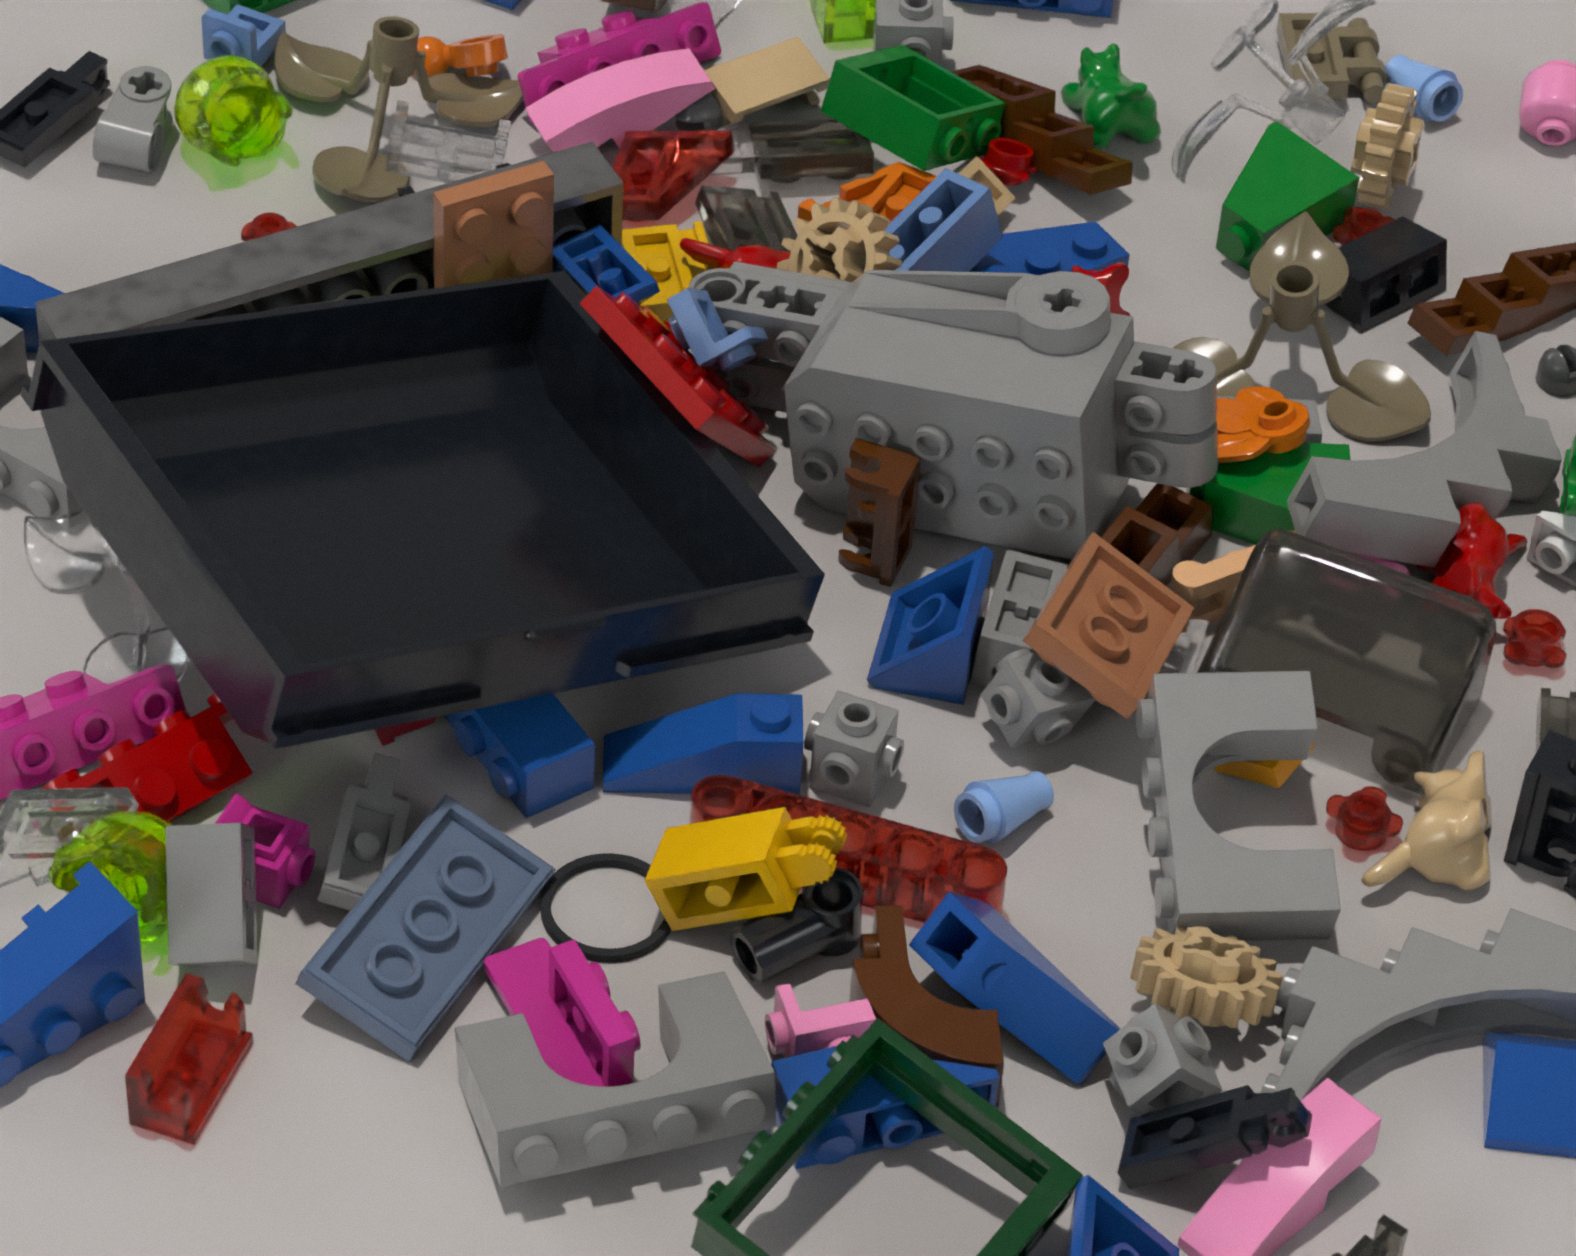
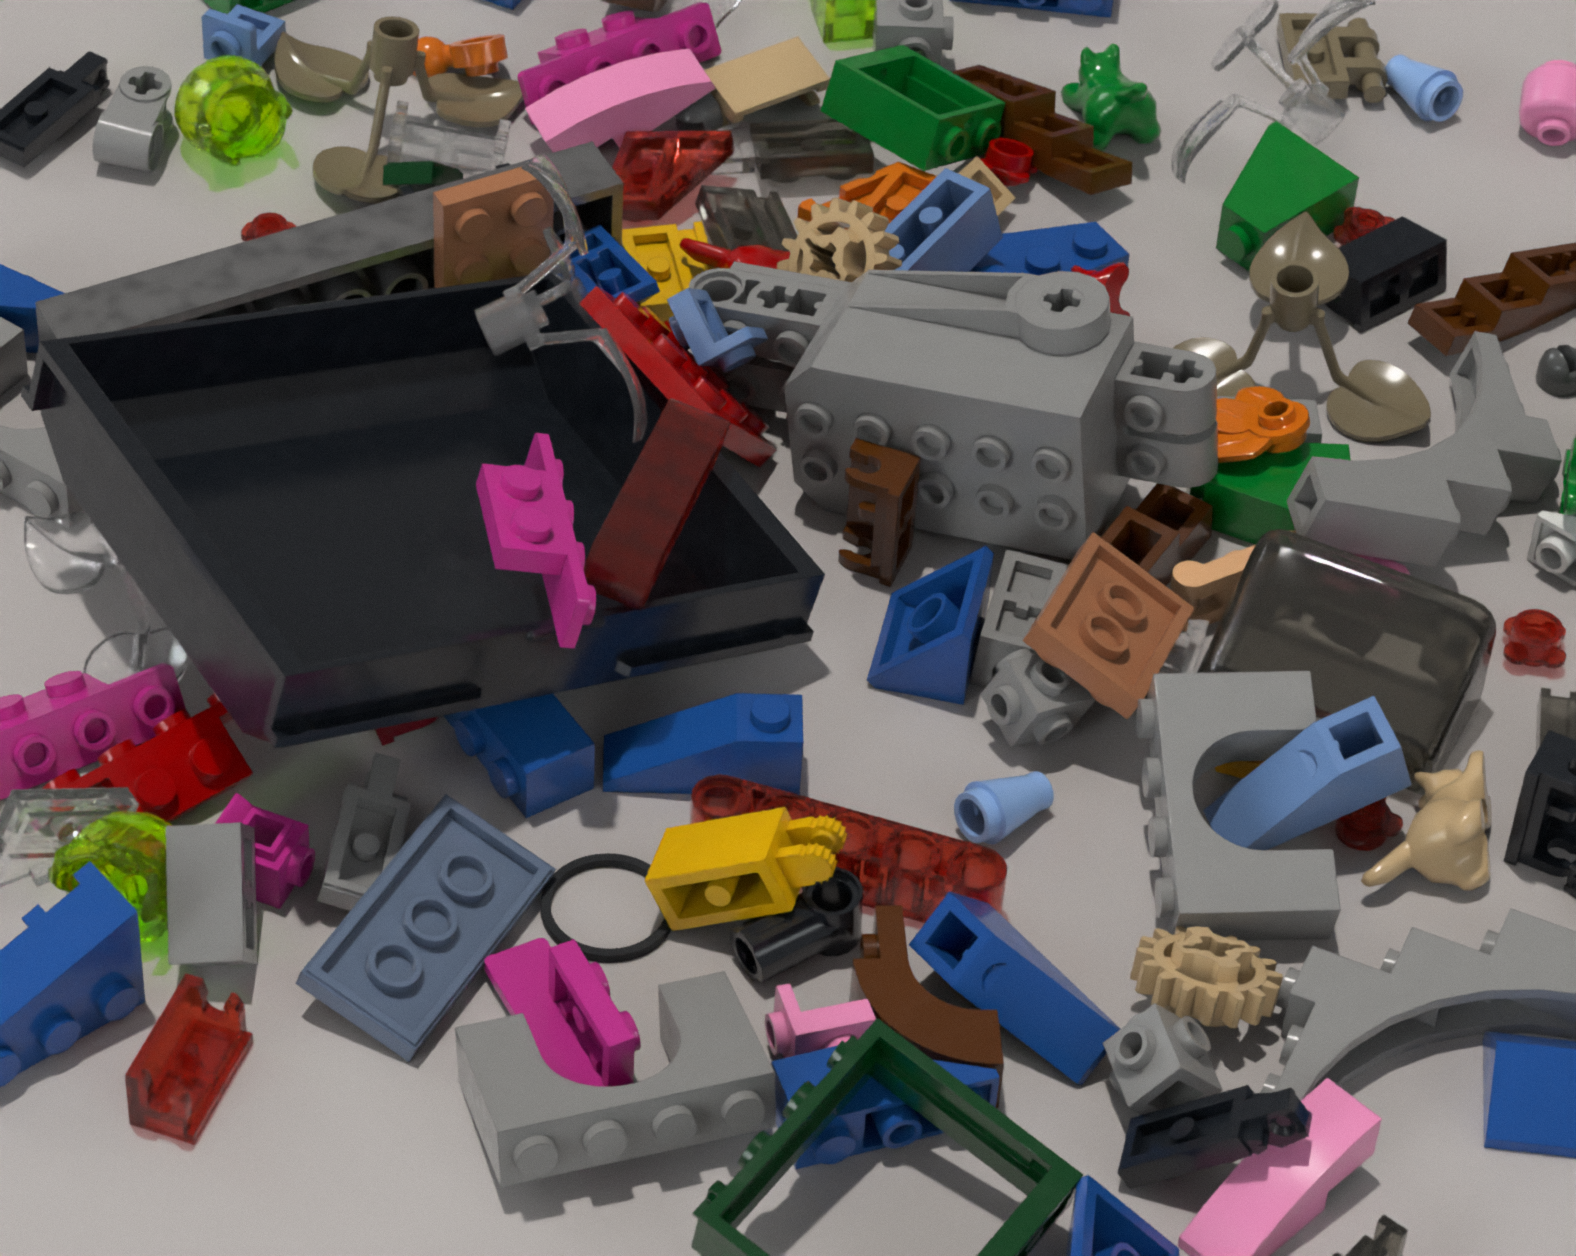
light grey brick [804,690,904,807] -> none
tan gear [1351,83,1424,210] -> none
red animal [1415,502,1527,634] -> none
none -> dark green tile [382,161,464,192]
none -> clear plant [474,154,648,443]
none -> dark pink bracket [476,433,596,649]
none -> clear red beam [584,398,730,611]
none -> medium blue slope [1203,696,1412,850]

